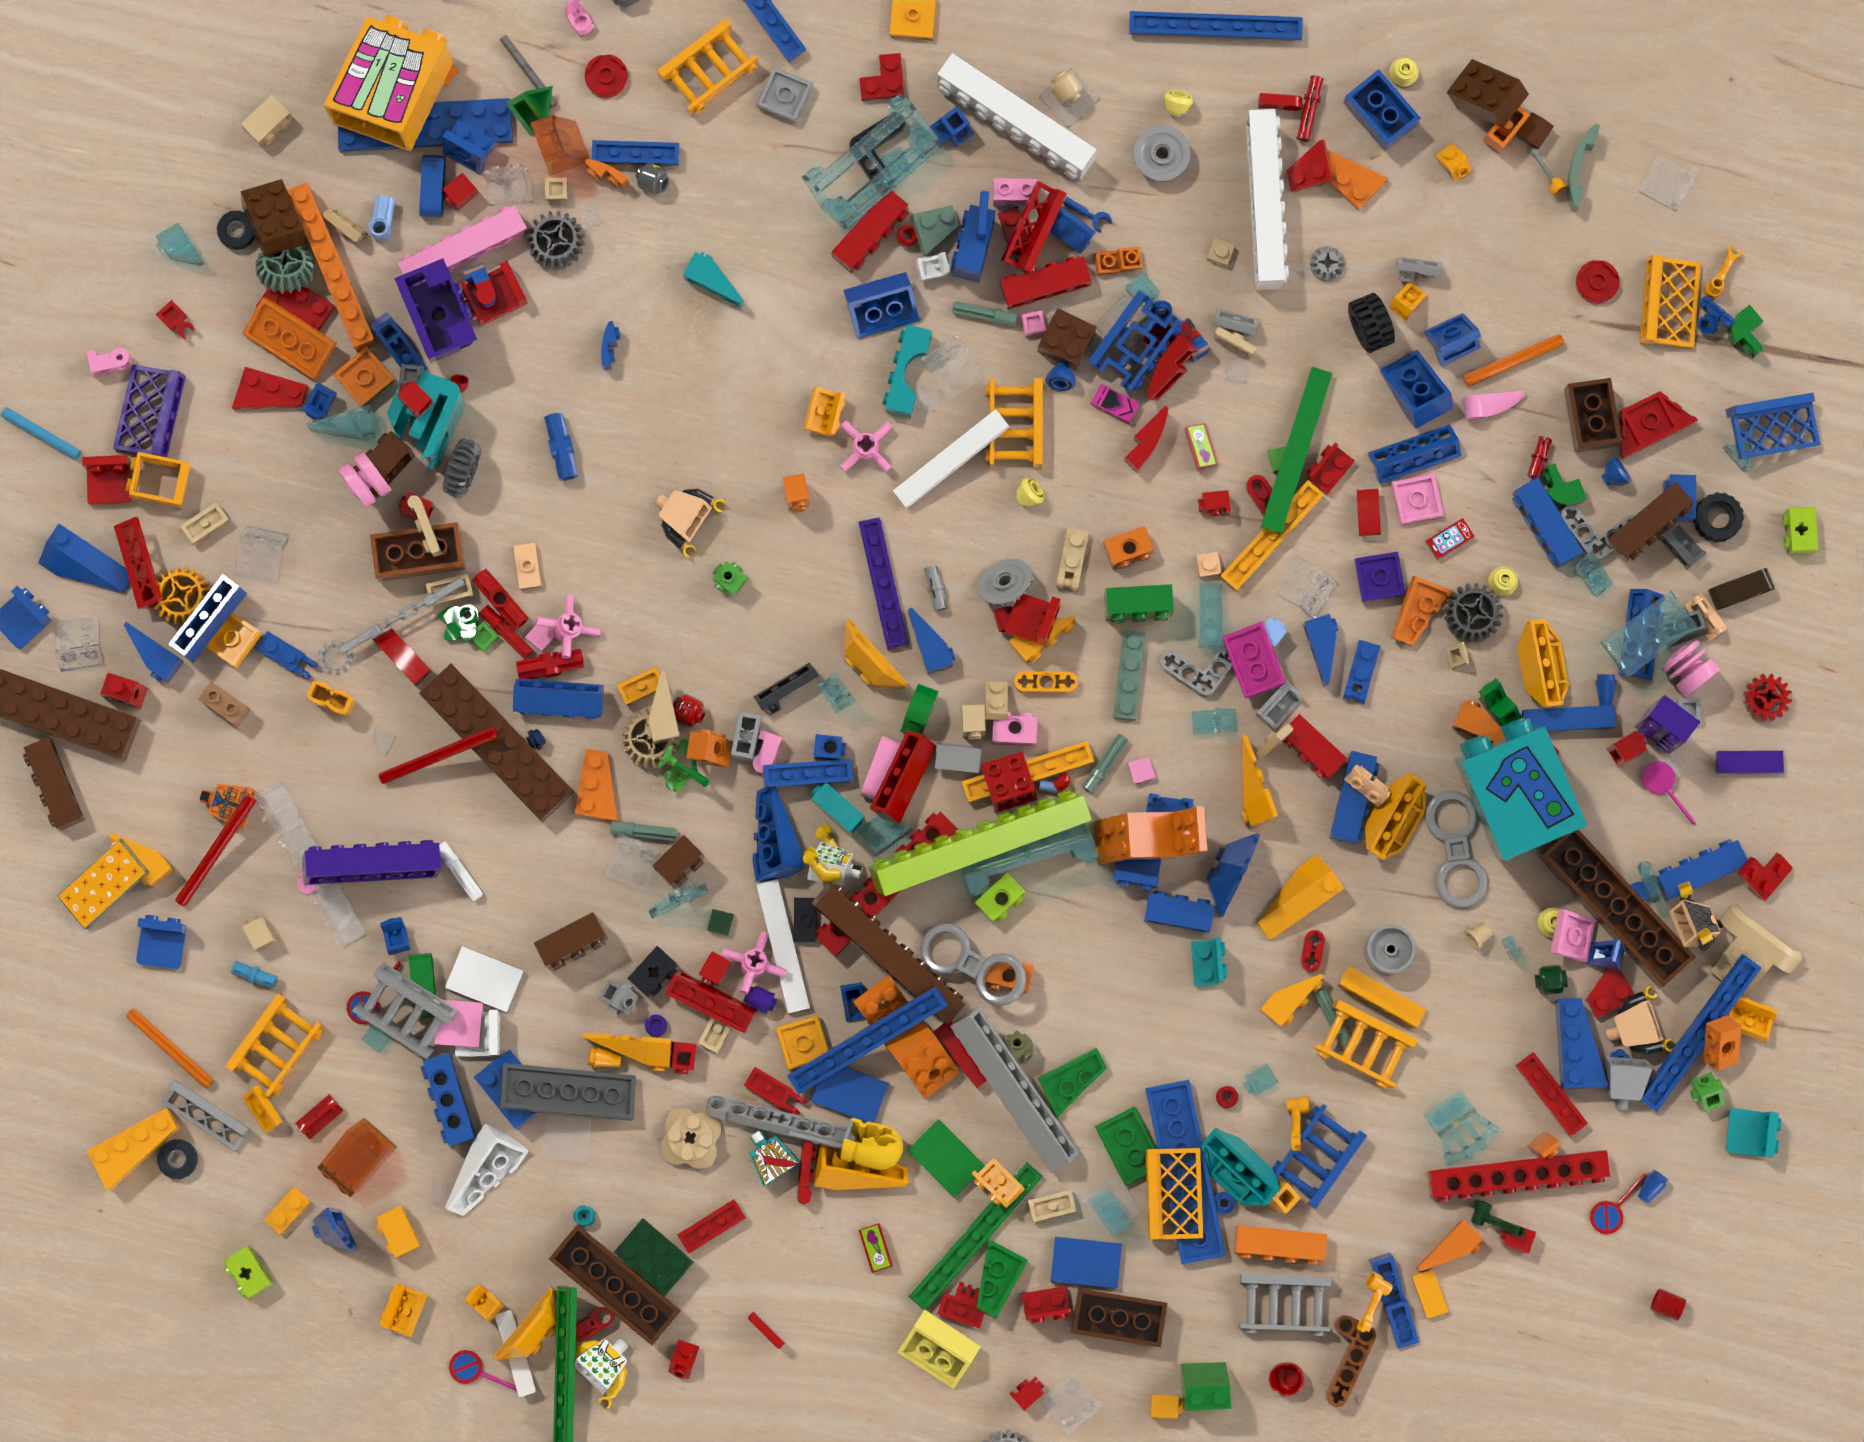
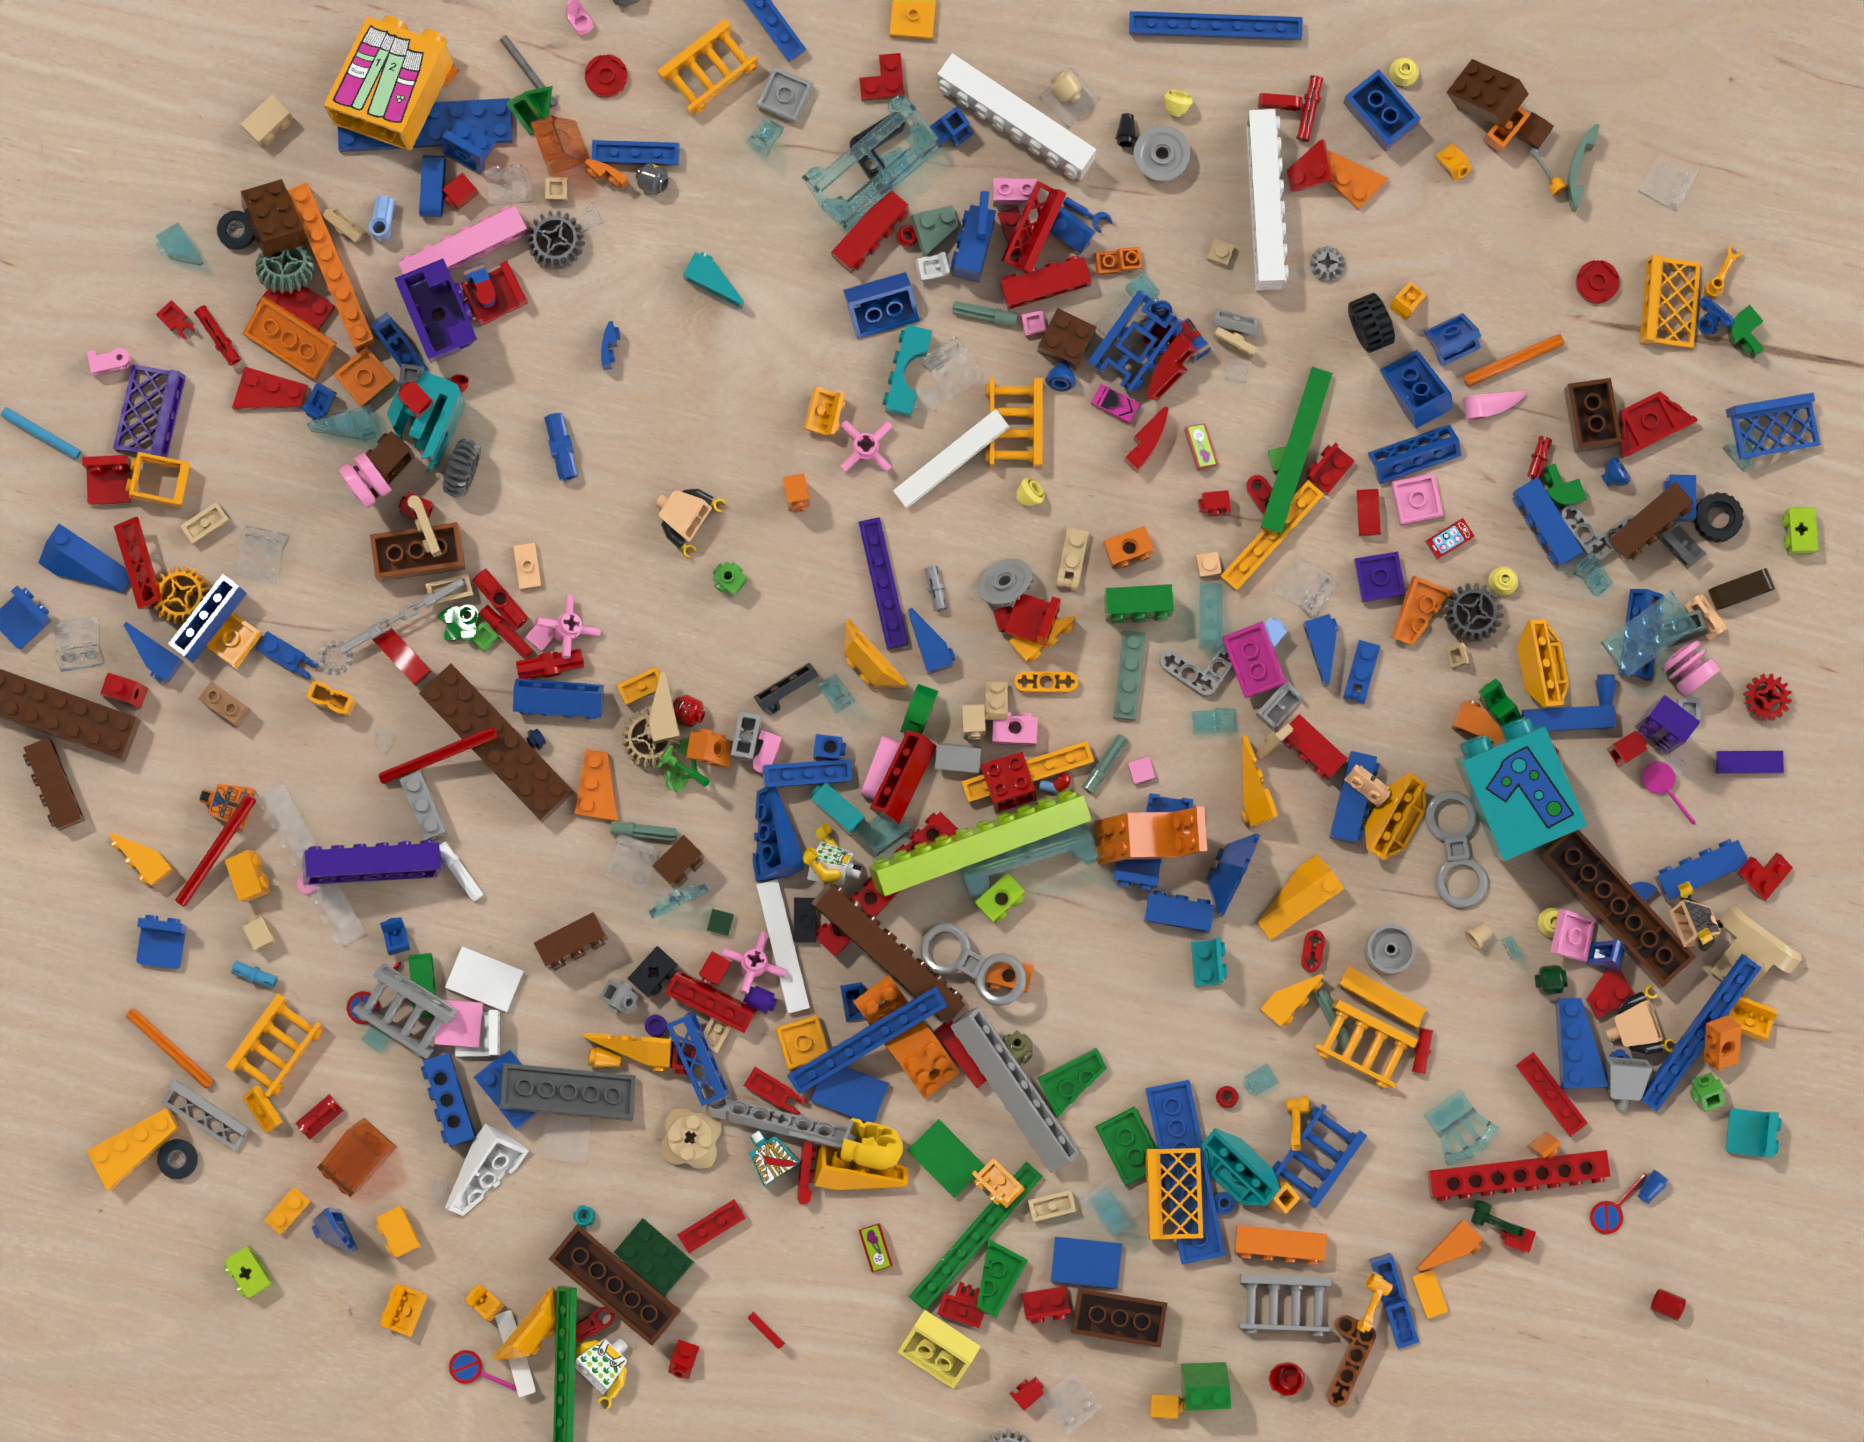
light orange tile [57,839,150,930] -> none
light grey hinge [1397,257,1442,283] -> none
clear light blue axle [1637,861,1662,903] -> none
none -> red pin [194,305,241,366]
none -> light orange brick [224,850,271,902]
none -> light grey brick [399,771,448,840]
none -> blue fence [666,1011,729,1106]
none -> clear light blue slope [746,117,784,157]
none -> black cone [1115,113,1137,147]
none -> red pin [1412,1028,1434,1074]

